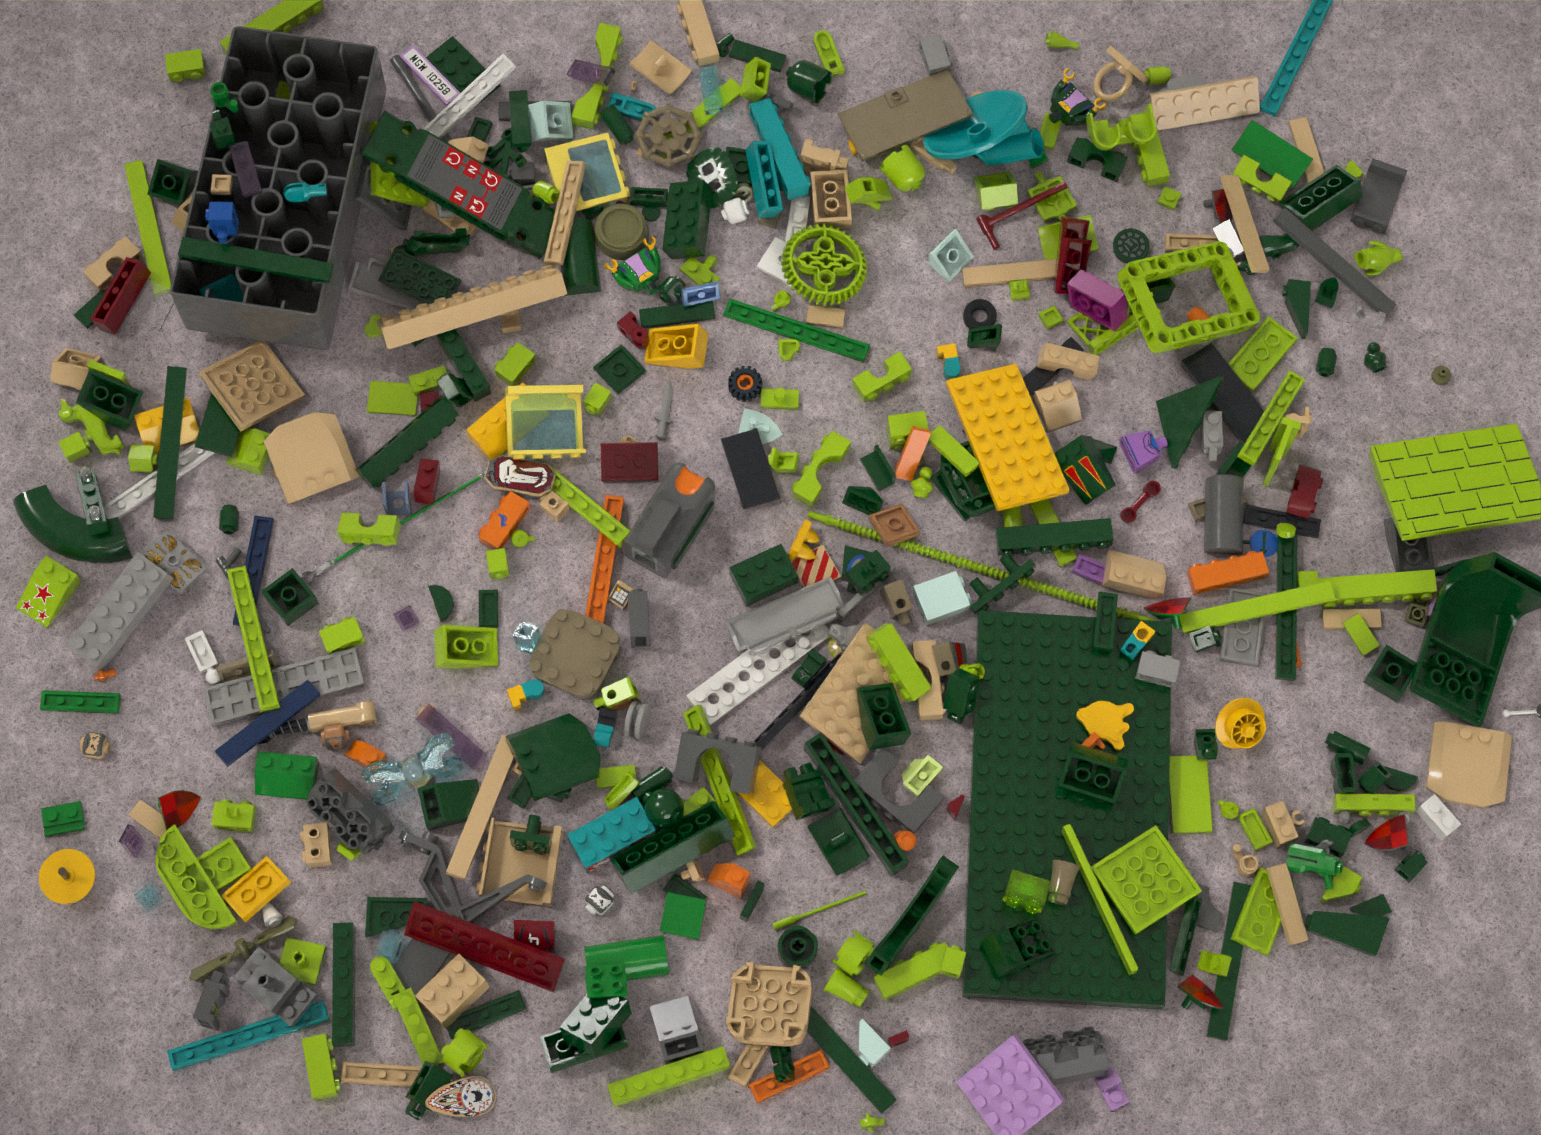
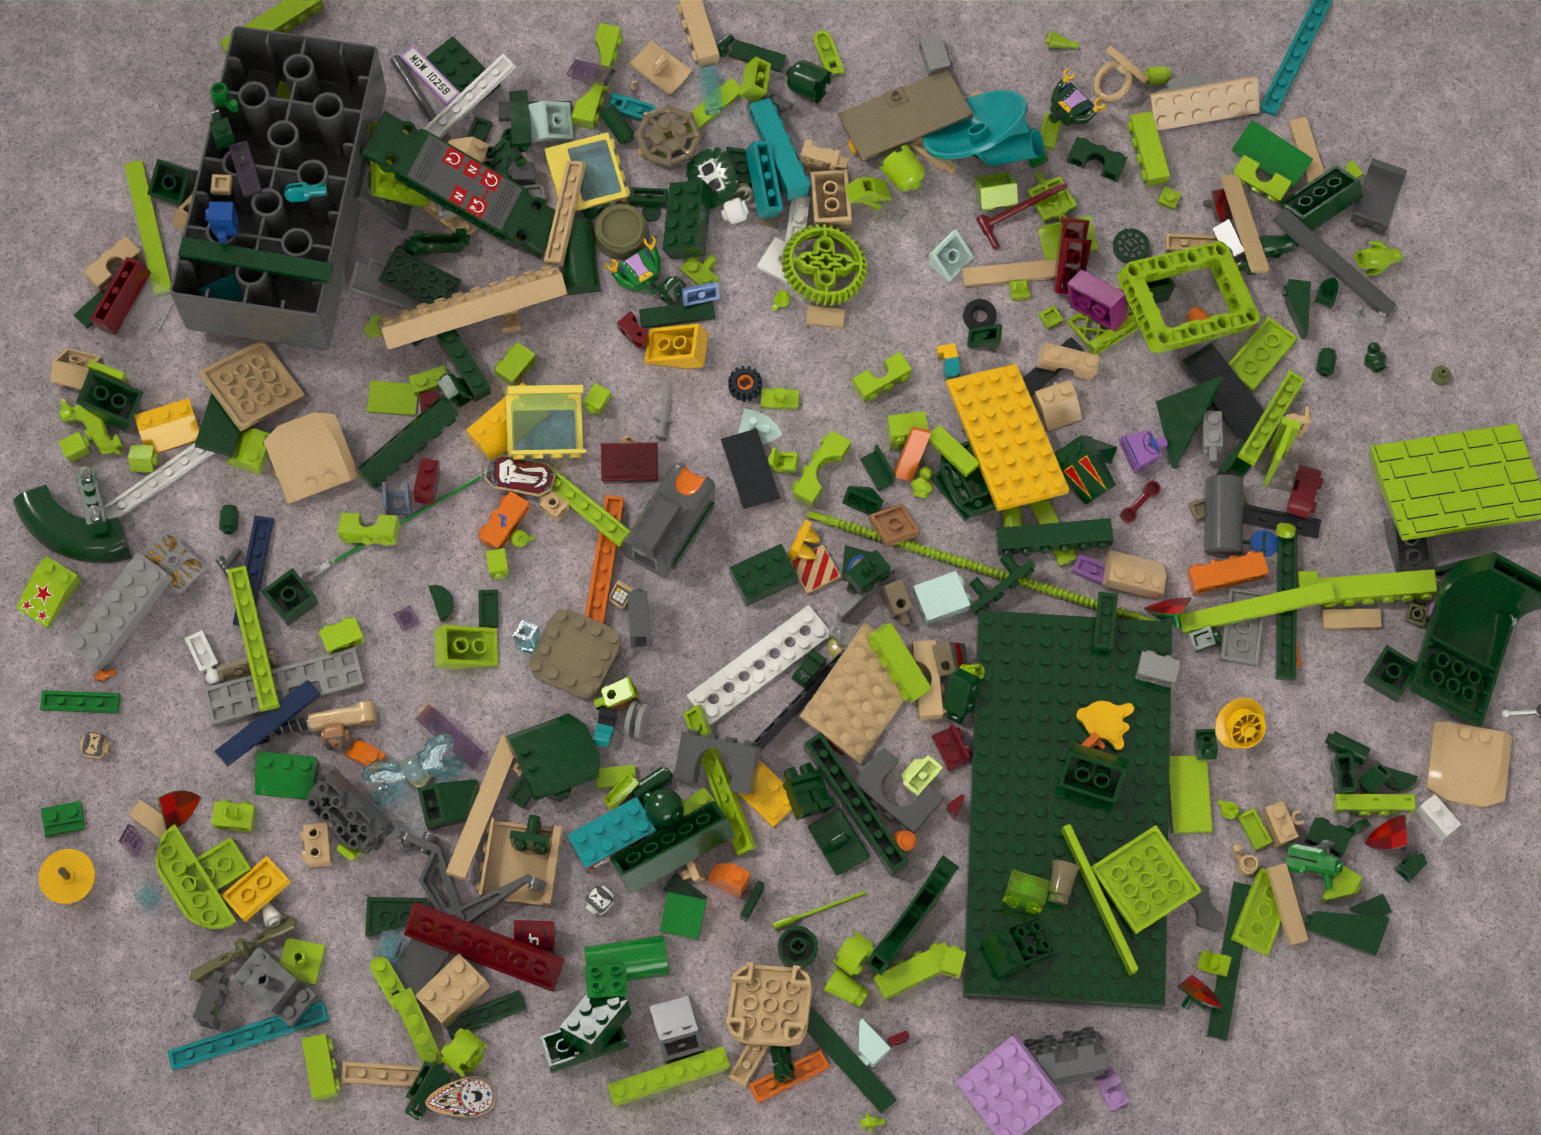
dark green tile [153,366,187,519] -> none
lime brick [165,49,206,82] -> none
dark green brick [332,922,356,1047] -> none
leg [507,679,544,711] -> none
lime brick [532,181,560,204] -> none
dark green tile [593,344,646,395] -> none
green tile [723,299,870,363] -> none
light grey slope [725,577,845,655] -> none
lime tile [778,339,800,361] -> none
dark green slope [856,683,911,750] -> none
lime piece [1086,103,1156,150] -> none
leg [1120,621,1155,660] -> none
dark green tile [1169,896,1202,976] -> none
lime tile [1341,613,1380,656] -> none
none -> dark red bracket [932,723,972,771]

